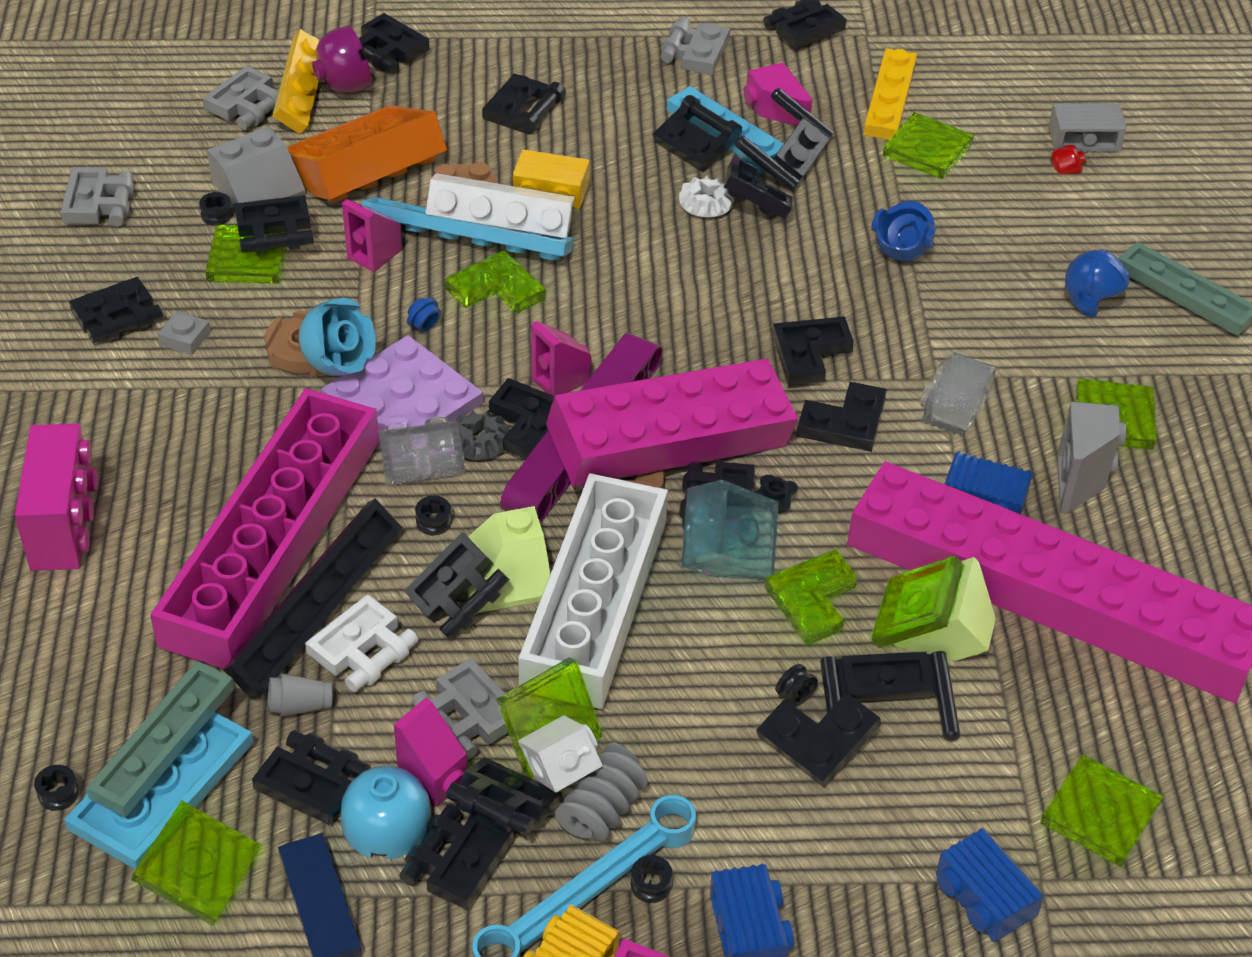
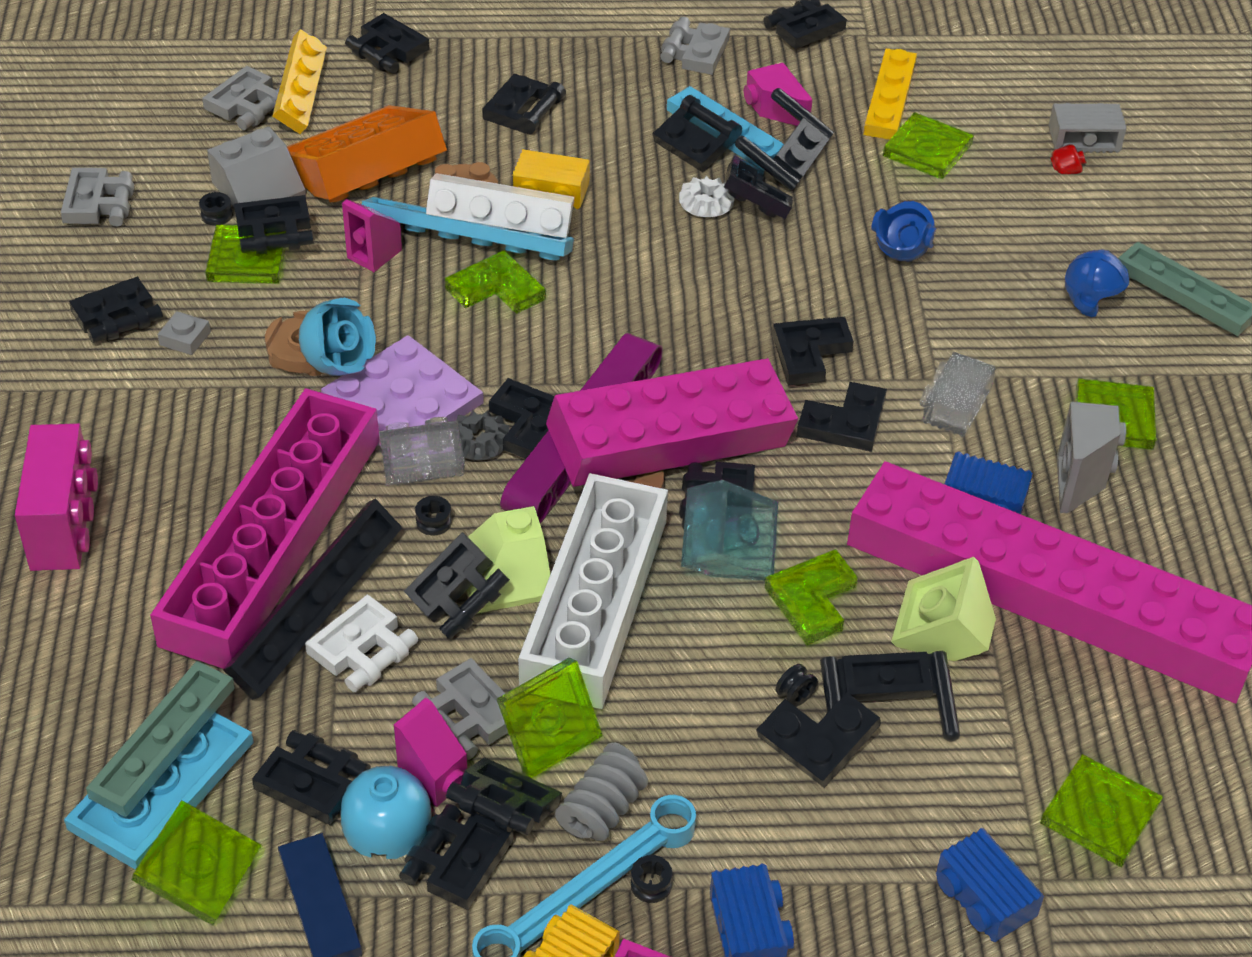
black bush [34,765,79,811] -> none
light grey cone [268,673,332,717] -> none
magenta cylinder [312,25,372,94] -> none
blue plate [407,297,442,332] -> none
white head [518,715,603,792] -> none
dark pink slope [531,321,592,396] -> none
black plate [753,475,798,514] -> none
clear neon green tile [871,555,964,648] -> none

